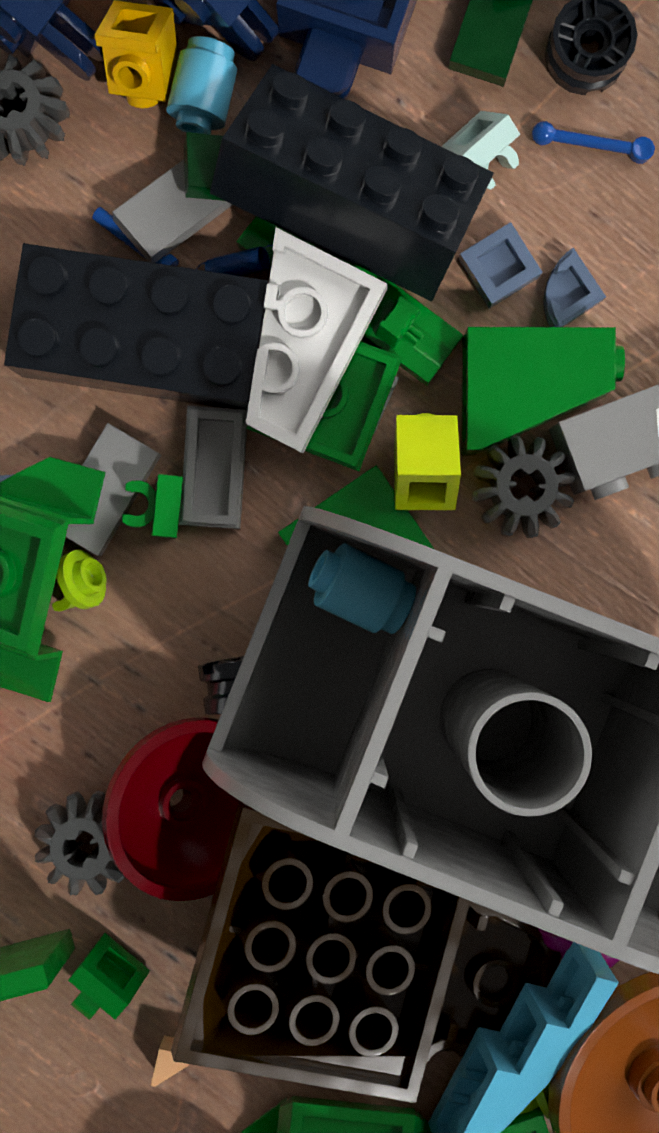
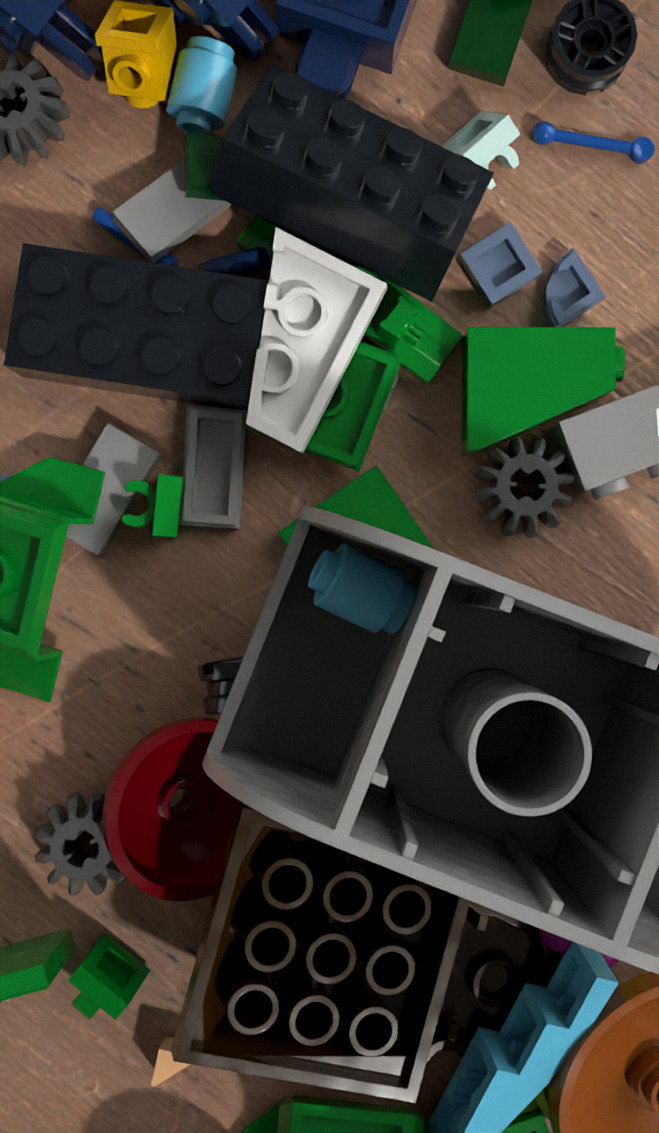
lime plate [52,550,107,612] -> none
neon yellow brick [394,413,461,510] -> none

